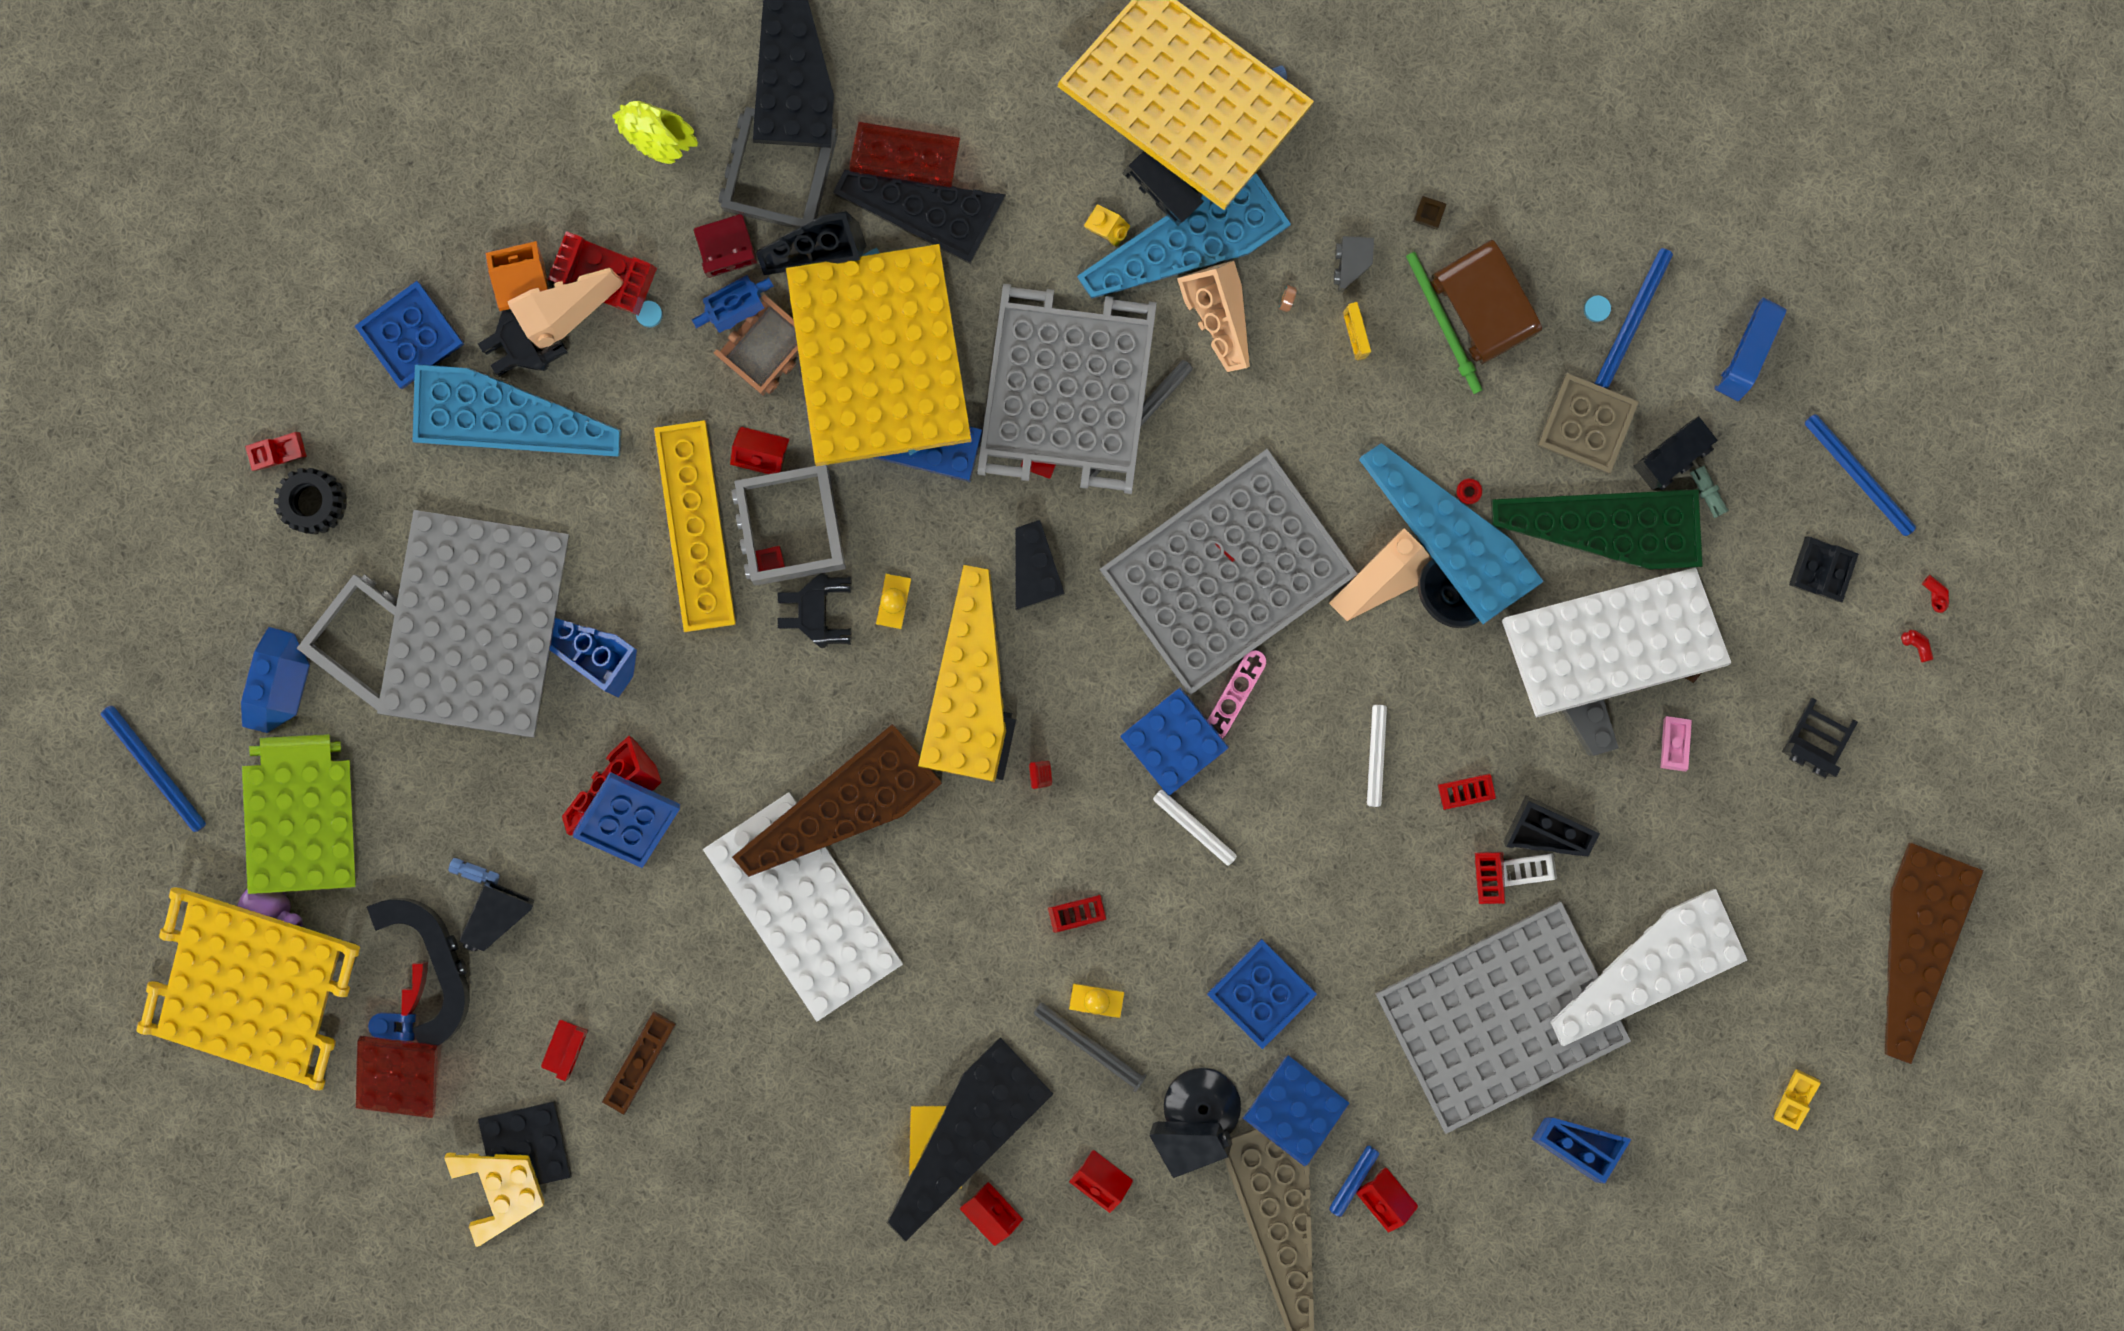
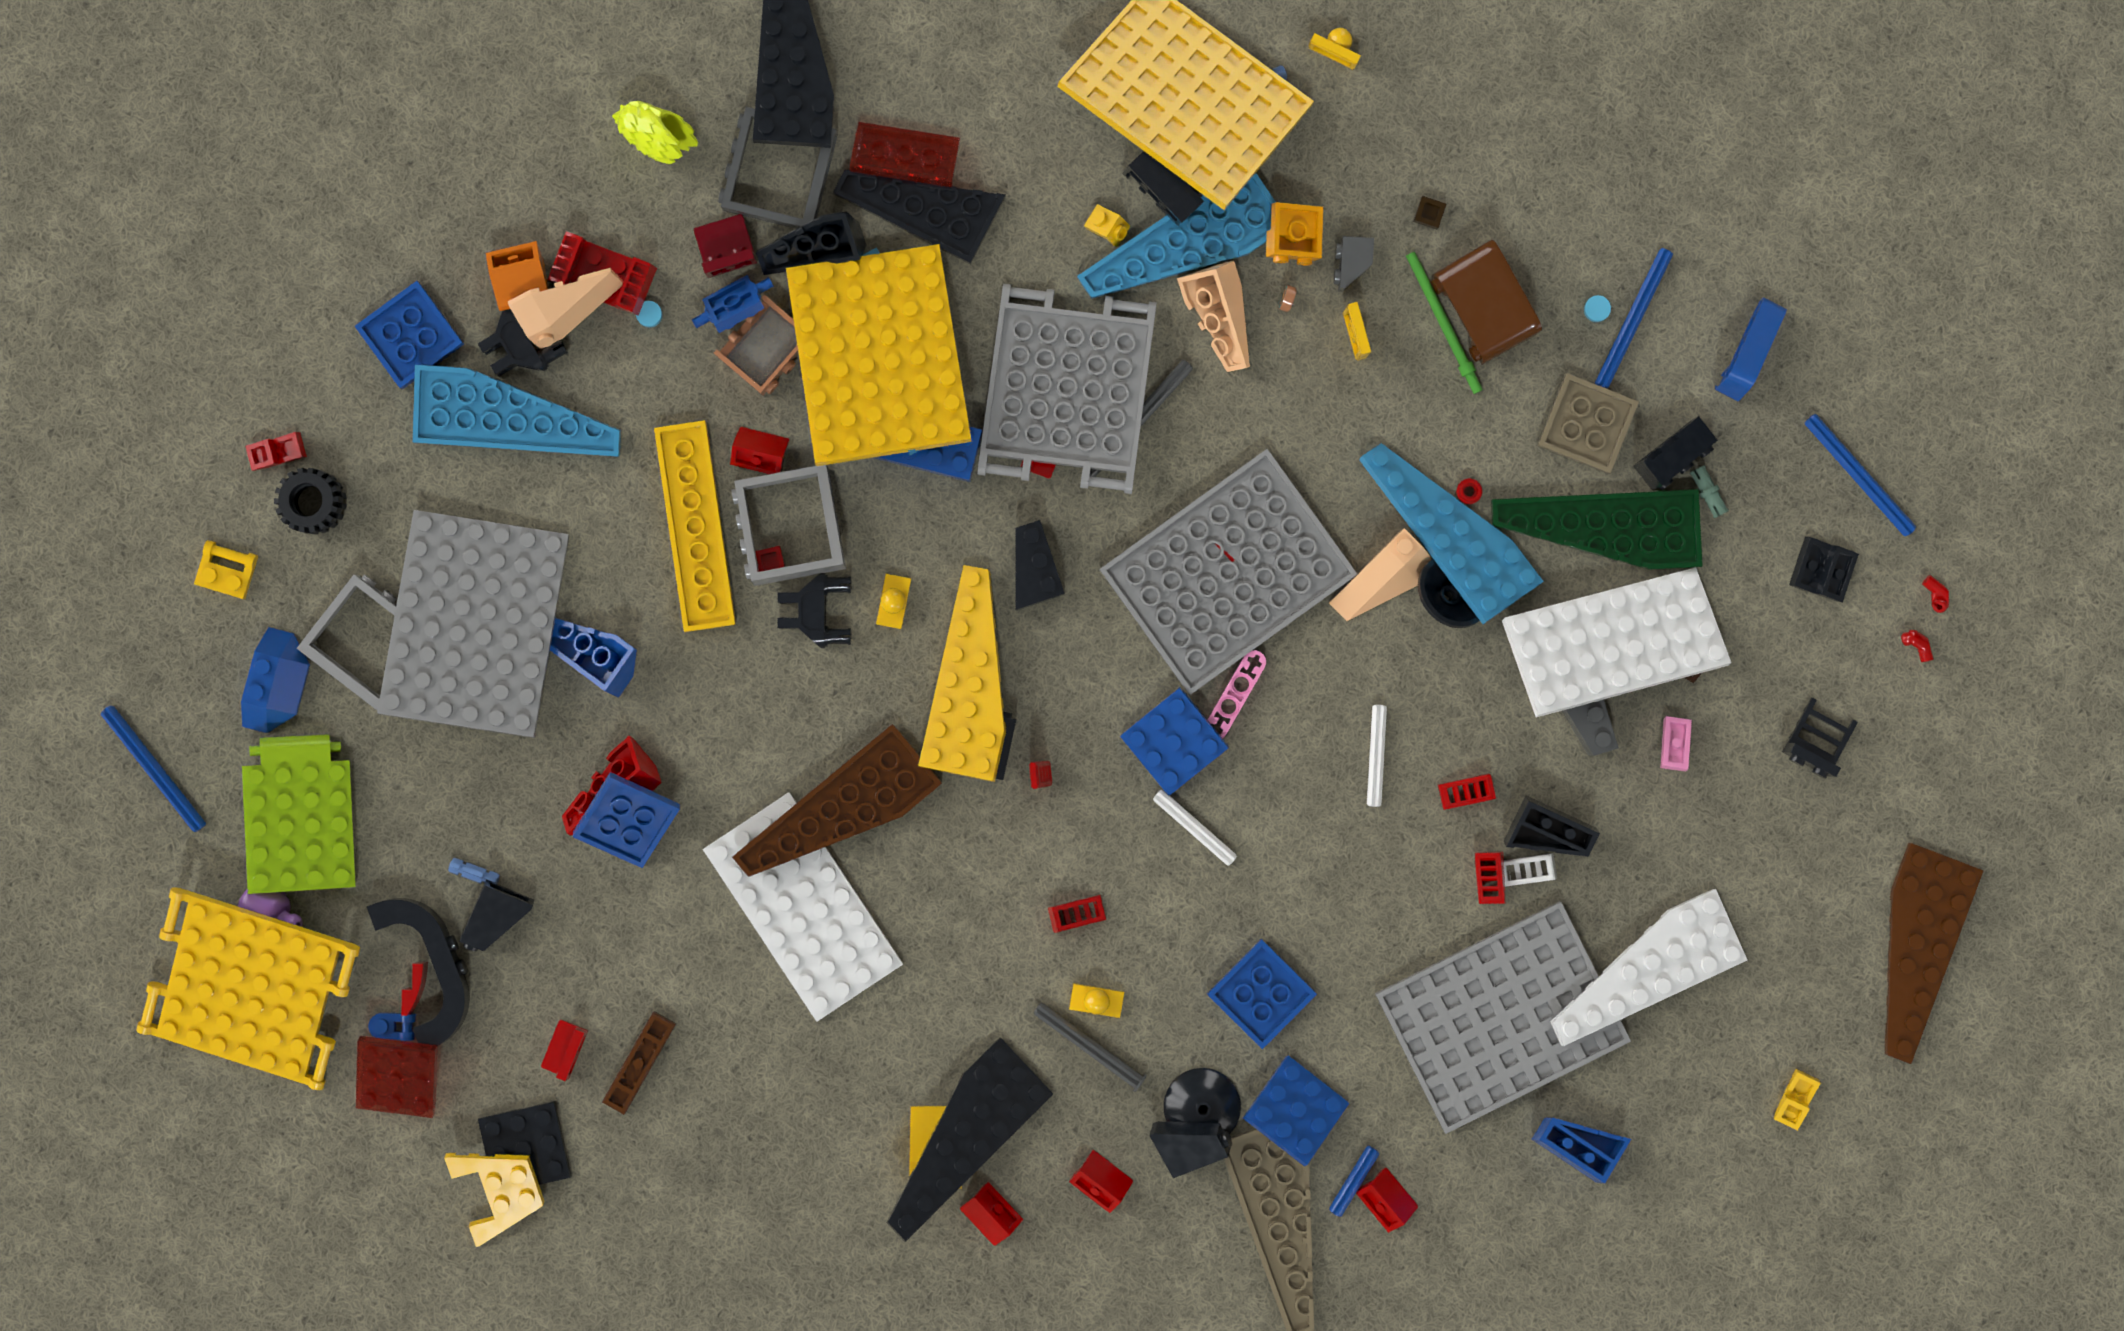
none -> yellow plate [194,540,258,599]
none -> light orange plate [1266,202,1323,266]
none -> yellow tile [1309,28,1361,70]

